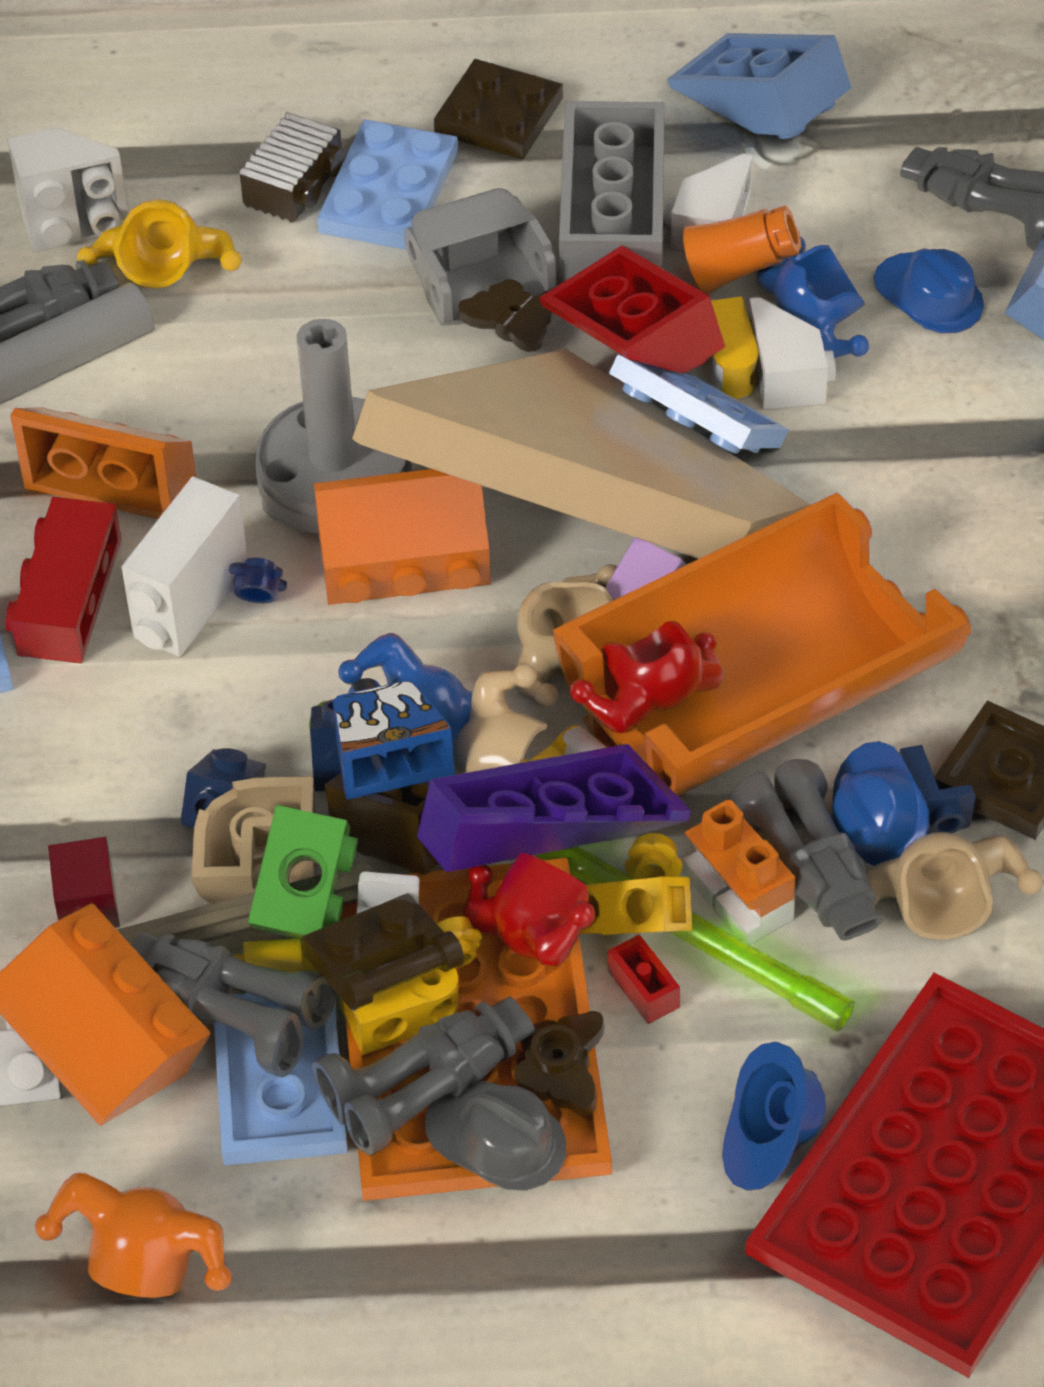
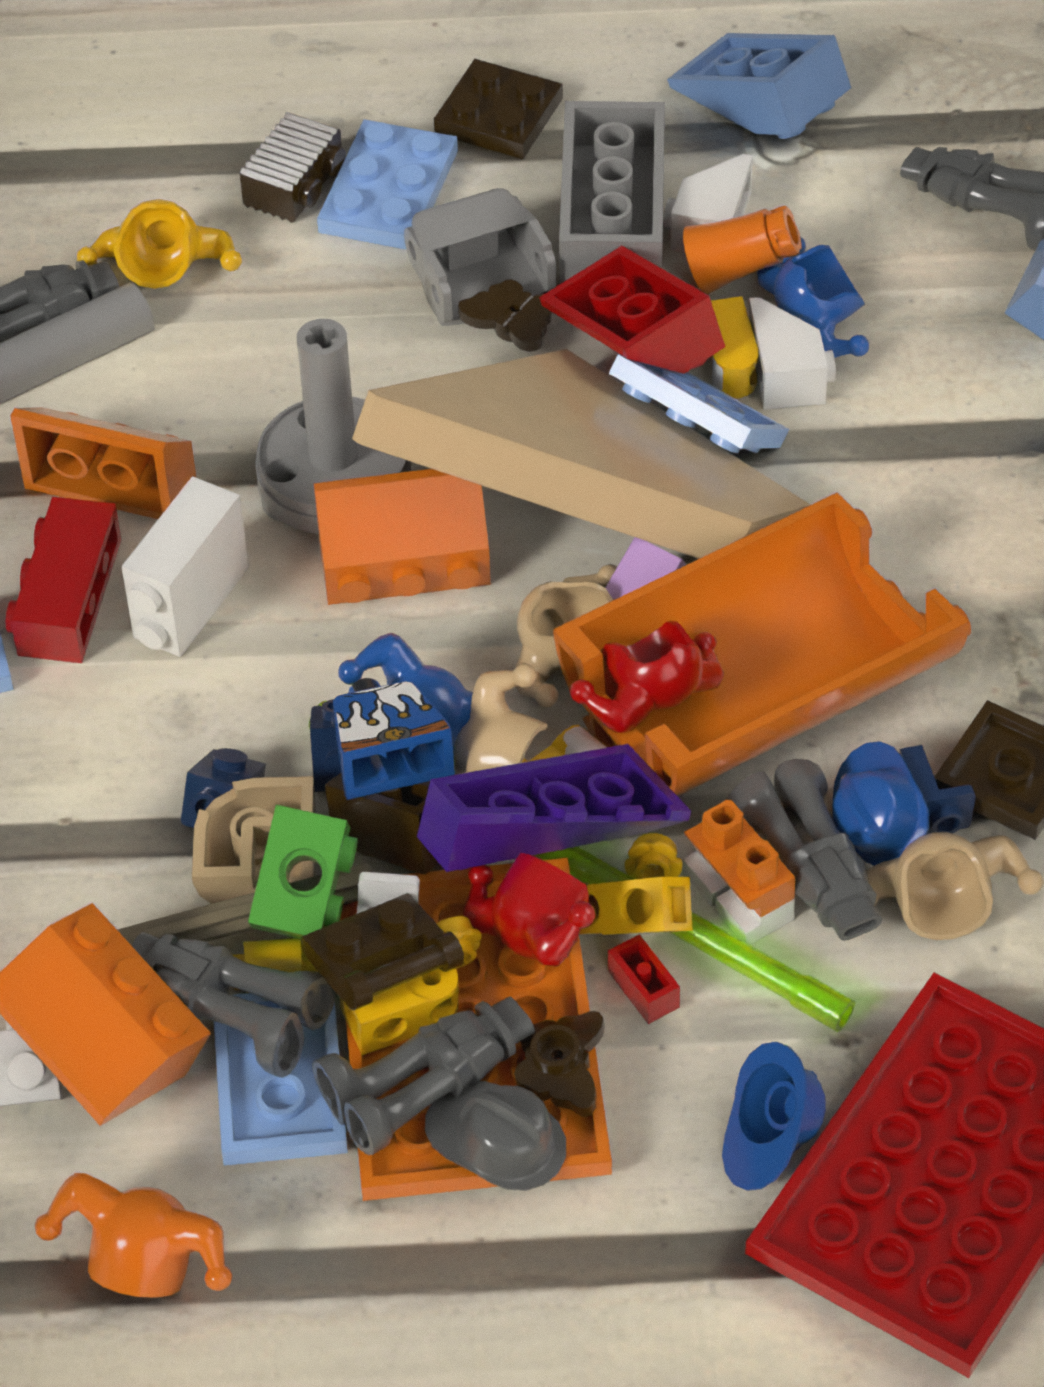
white slope [7,127,128,252] -> none
dark red brick [48,836,120,928] -> none
clear blue plate [229,558,287,604] -> none
blue piece [874,248,984,333] -> none

